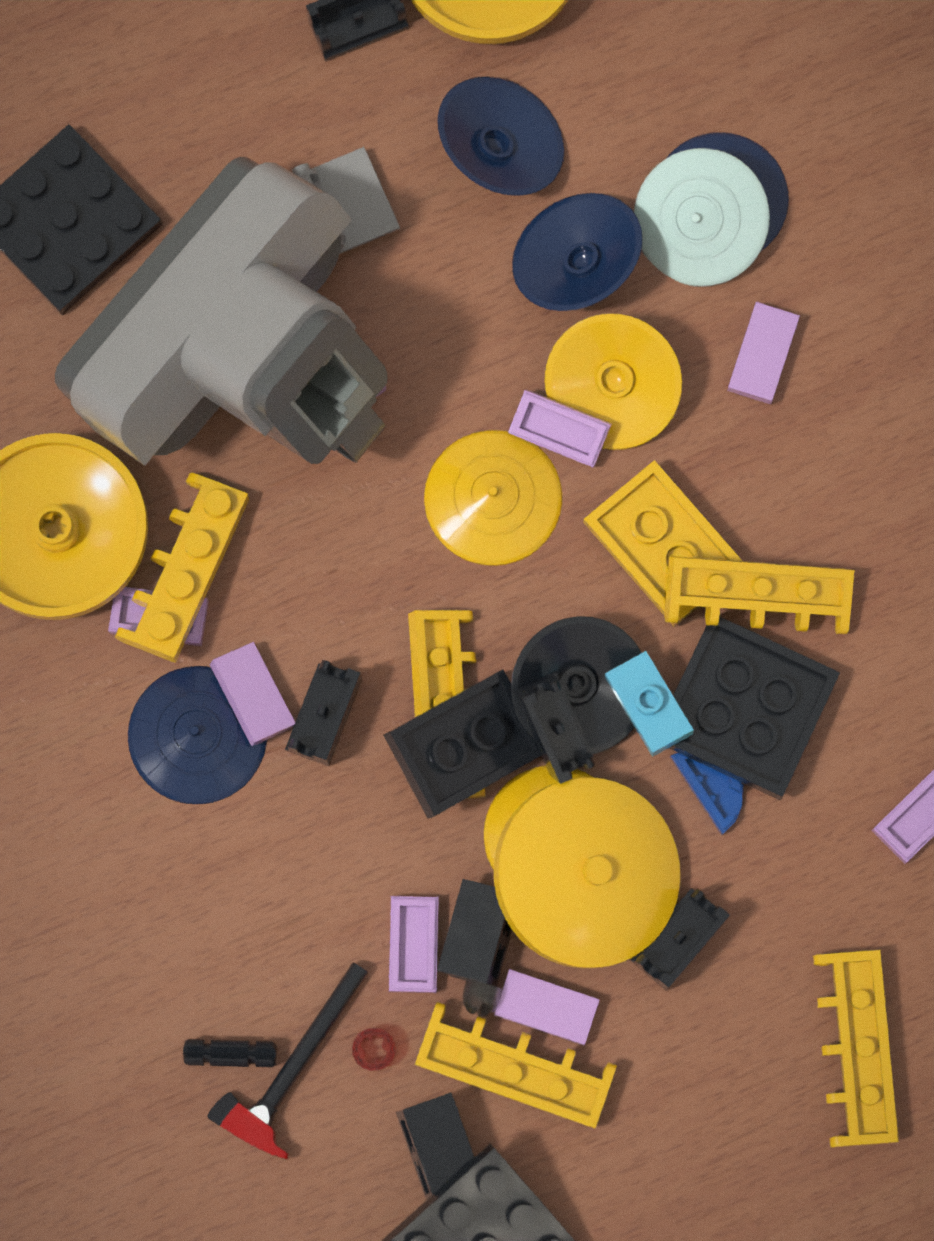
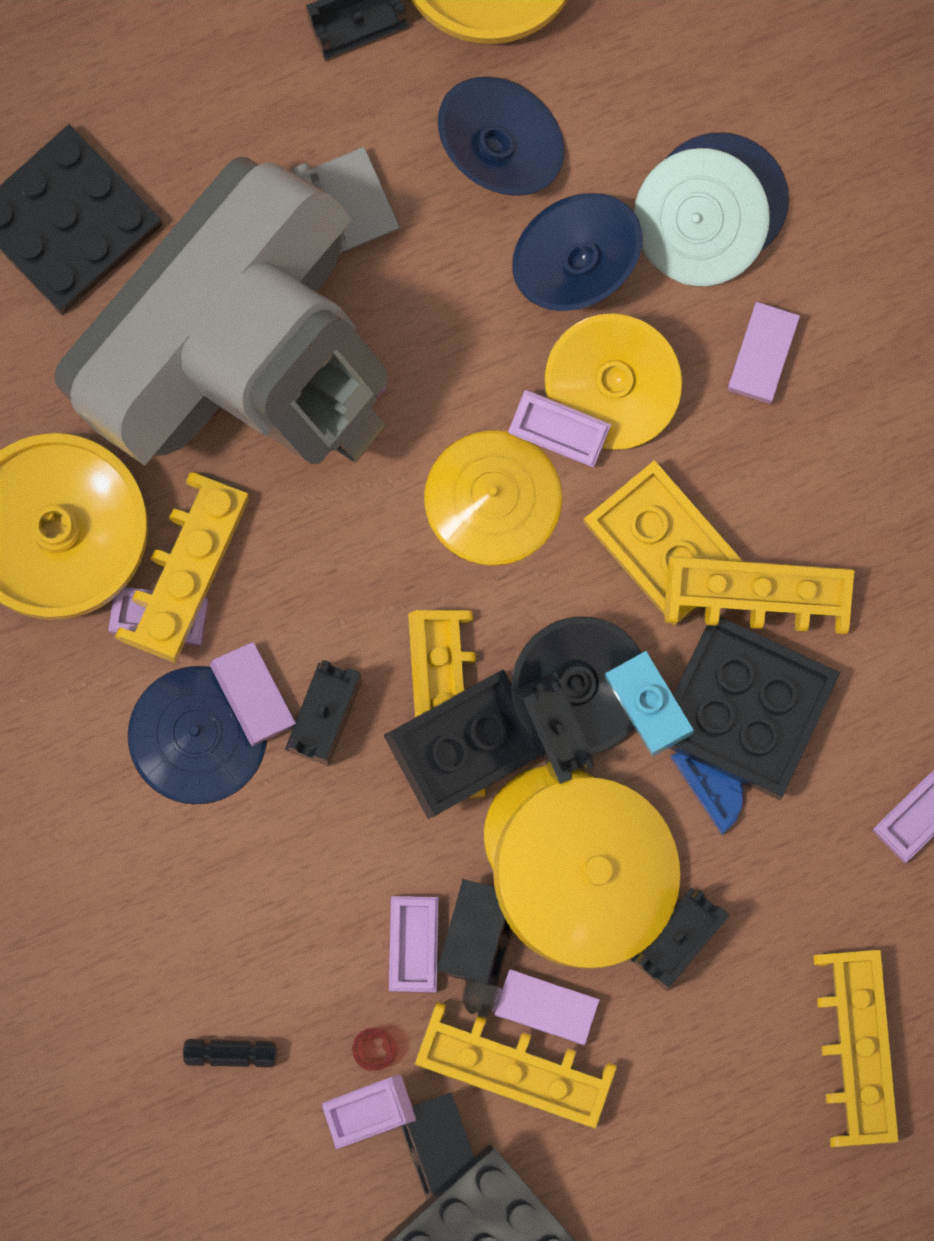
black piece [207,962,368,1160] -> none
none -> lavender tile [321,1074,416,1149]

